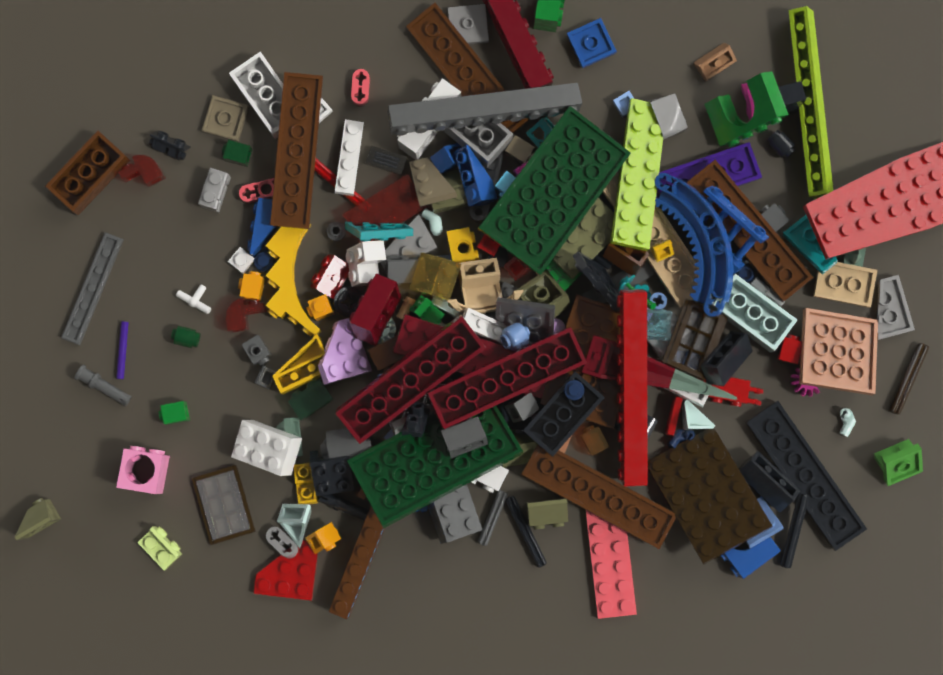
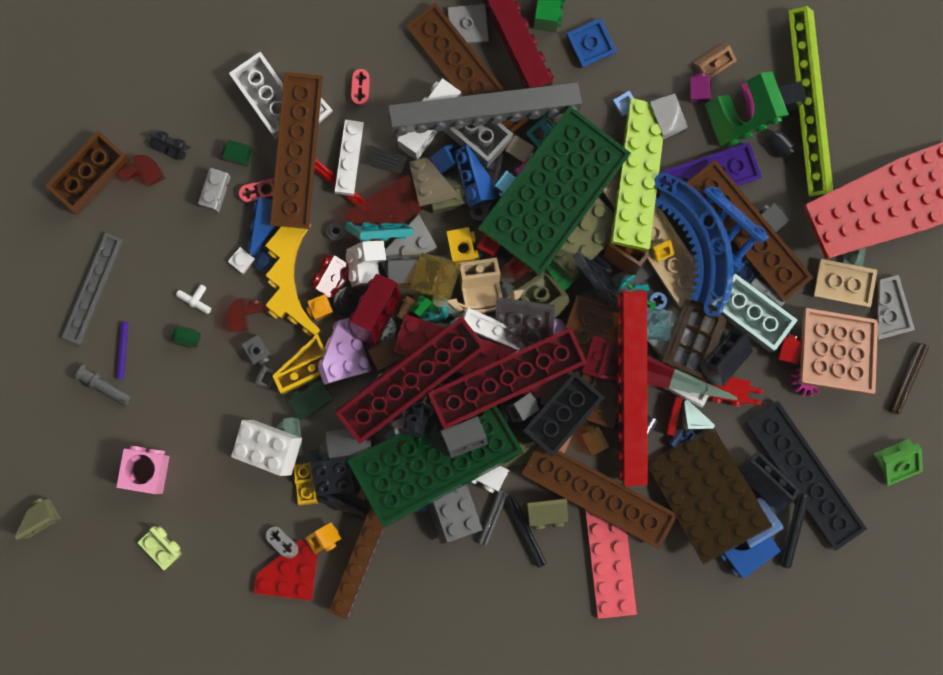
green brick [159,401,190,425] -> none
clear piece [192,465,256,545] -> none
dark tan tile [202,95,249,142] -> none
light orange brick [238,271,265,301] -> none
light aqua slope [277,504,311,548] -> none
light aqua arm [422,209,443,236] -> none
medium blue head [500,323,530,351] -> none
dark blue plate [564,380,584,400] -> none
teal wing [783,215,837,275] -> none
light aqua arm [839,408,856,437] -> none
none -> teal arm [422,306,449,323]
none -> magenta brick [691,73,712,104]

